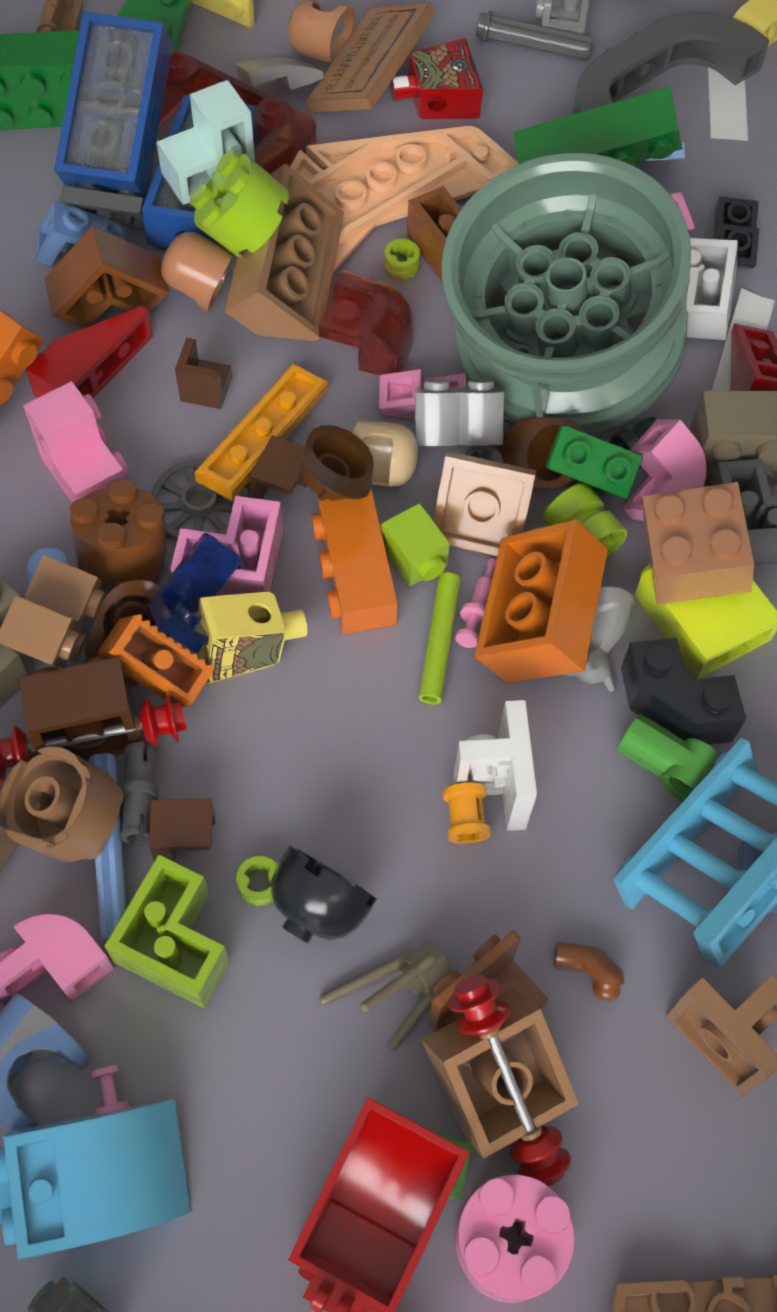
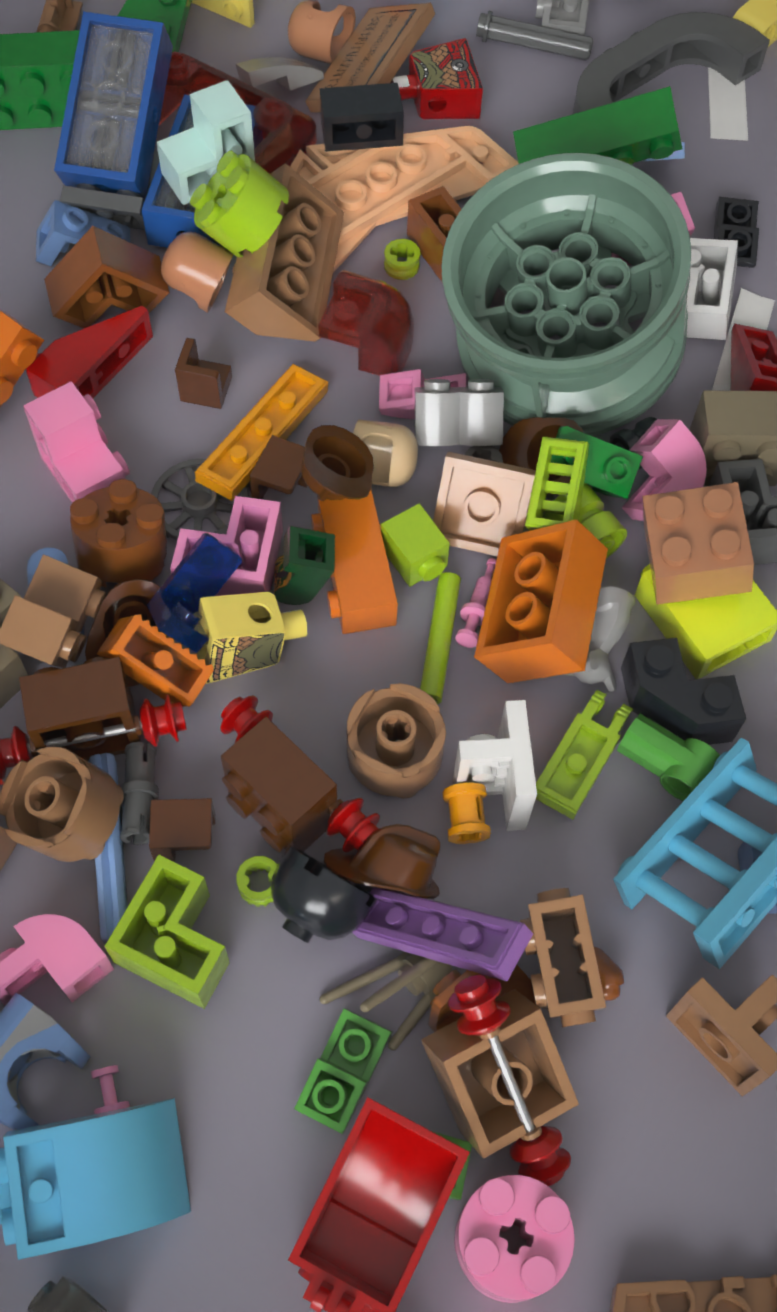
none -> reddish brown brick [220,695,380,853]
none -> dark green leg [274,526,335,605]
none -> bright green slope [294,1008,393,1134]
none -> black brick [319,83,404,152]
none -> reddish brown piece [323,824,440,899]
none -> medium nougat brick [347,683,446,799]
none -> medium lavender tile [352,887,533,981]
none -> medium nougat brick [520,888,606,1028]
none -> lime slope [525,437,589,531]
none -> lime hinge [536,690,633,820]

